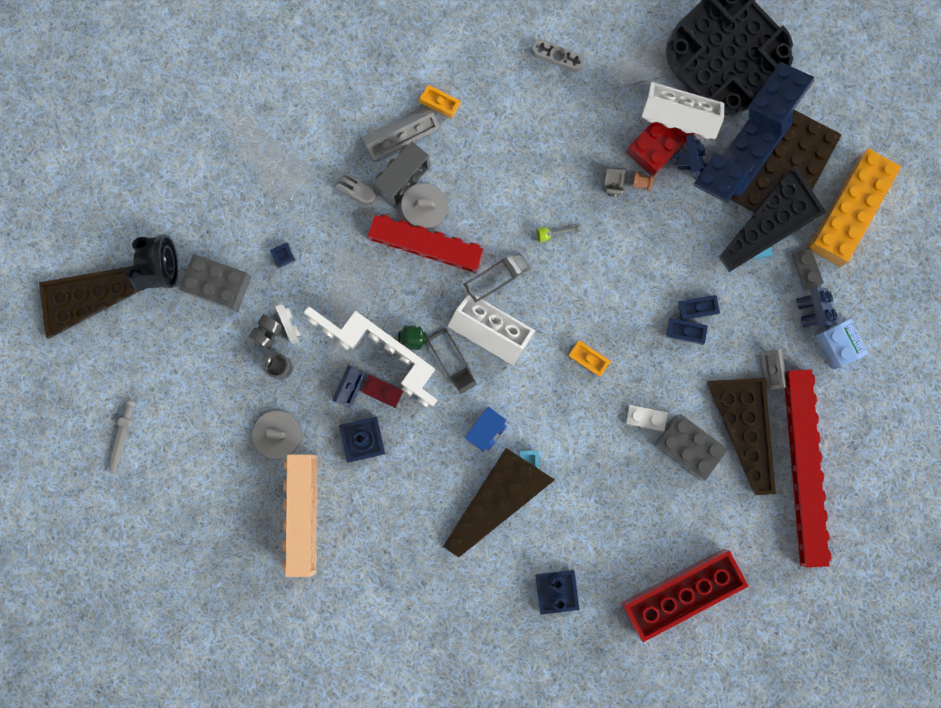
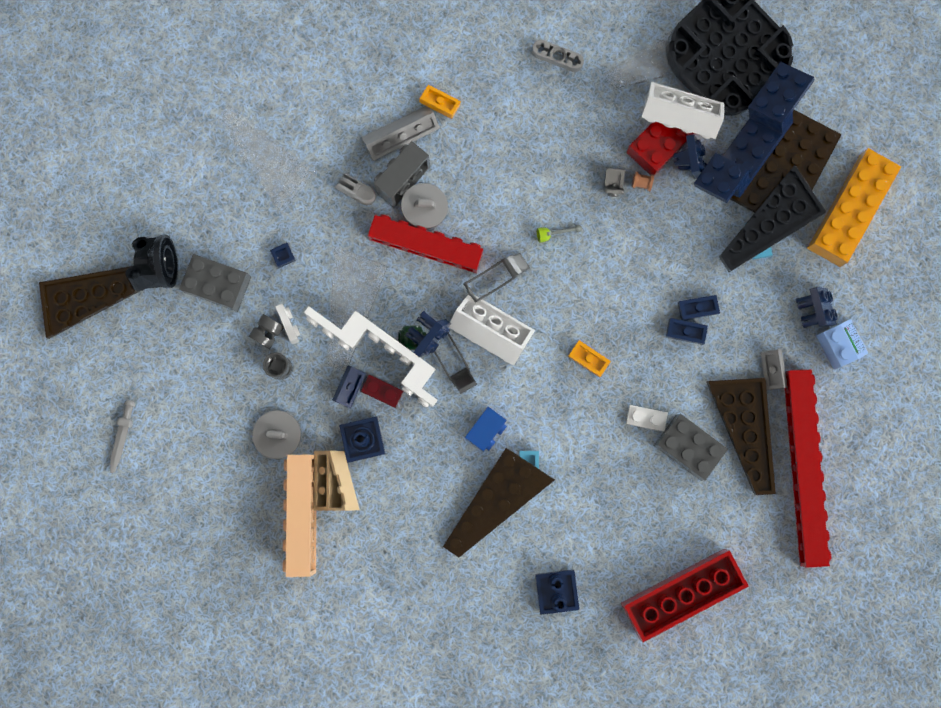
dark grey plate [791,248,824,290] -> none
none -> tan wedge [313,451,360,511]
none -> dark blue plate [405,311,452,357]

